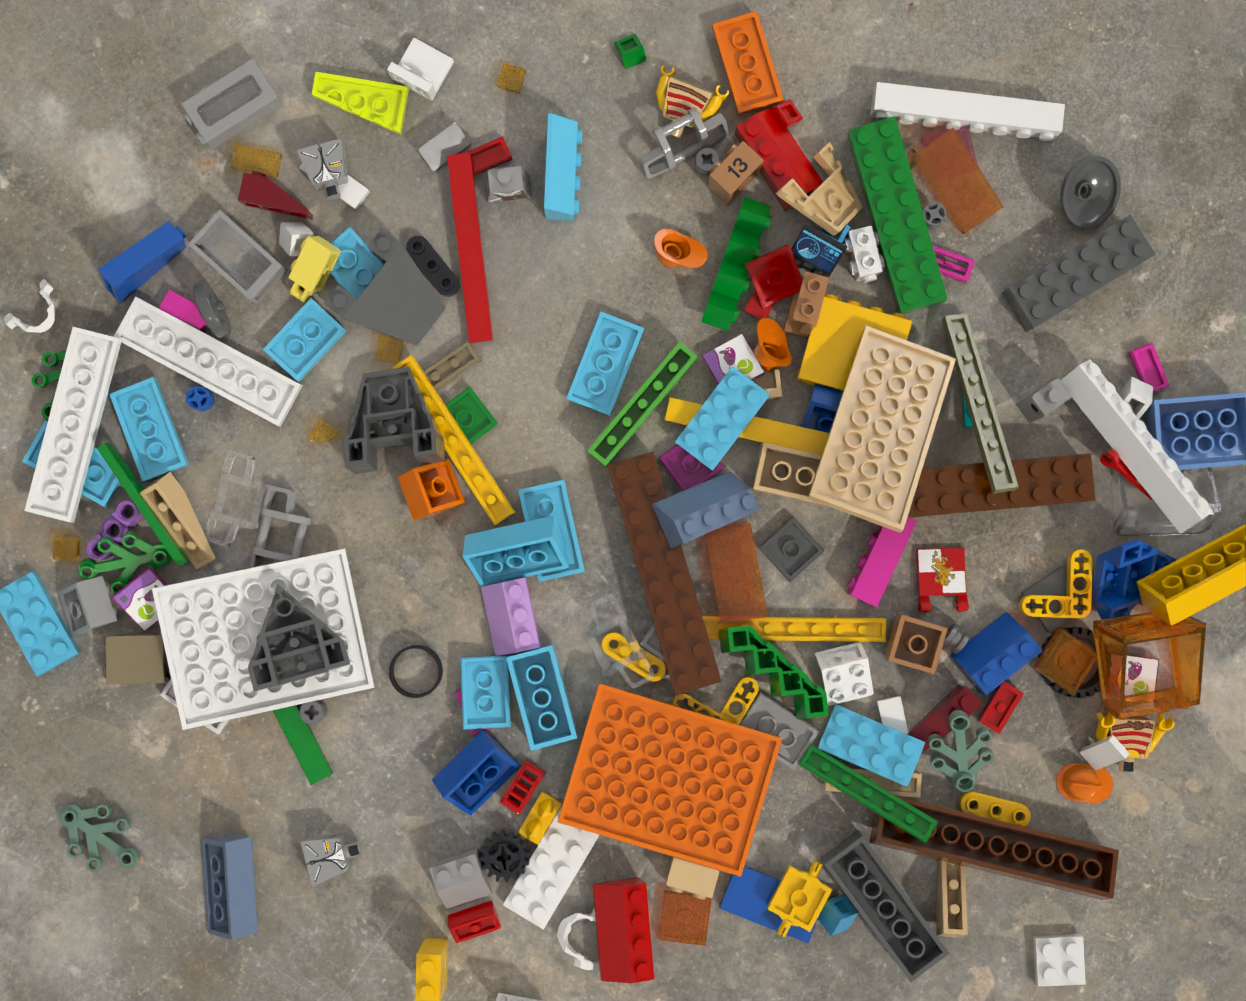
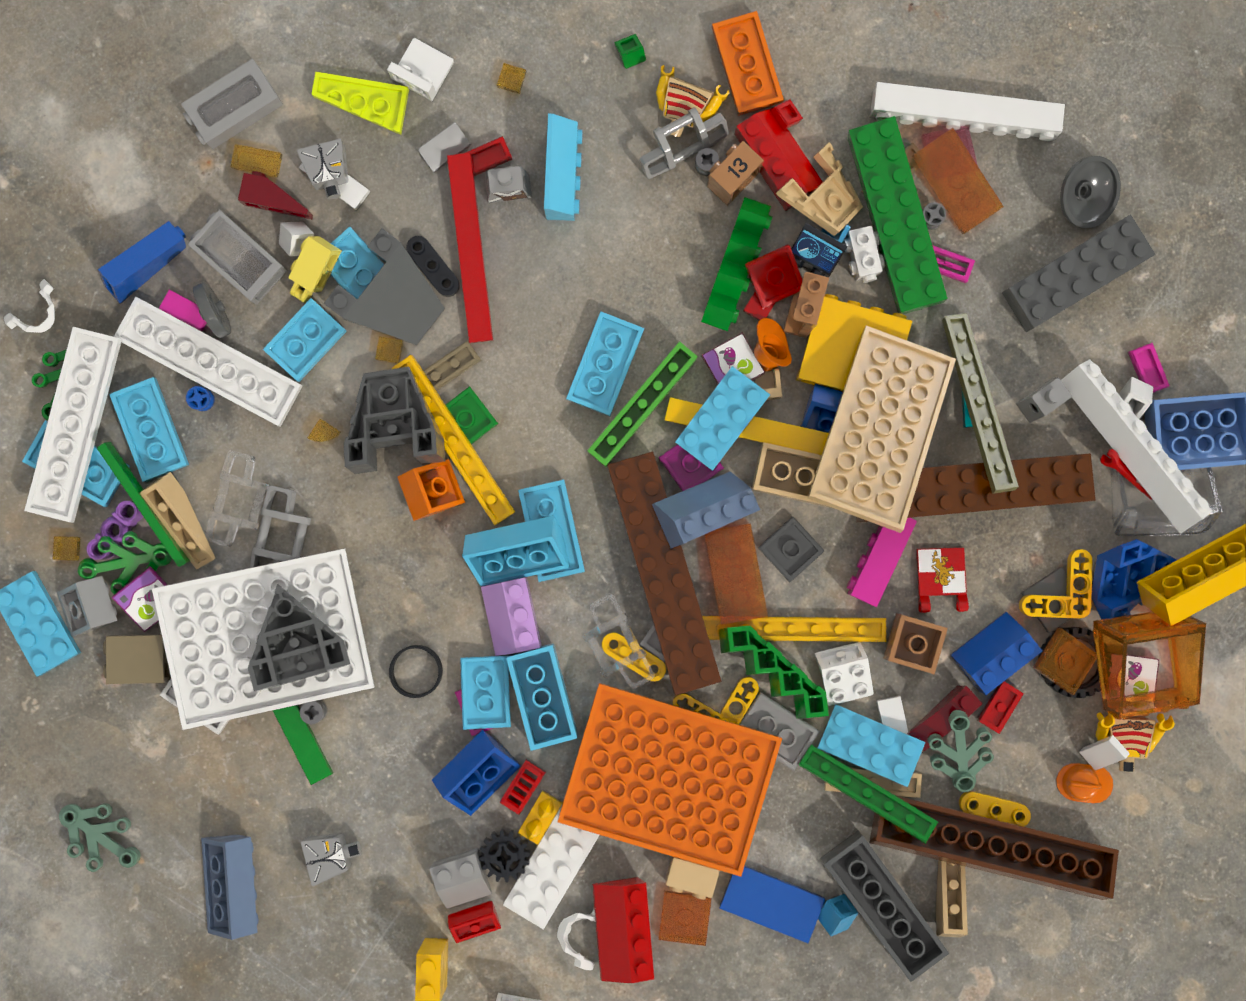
orange piece [654,229,708,269] -> none
yellow plate [767,860,832,937] -> none
flat silver wheel [943,624,970,654] -> none
white plate [1033,934,1086,987] -> none

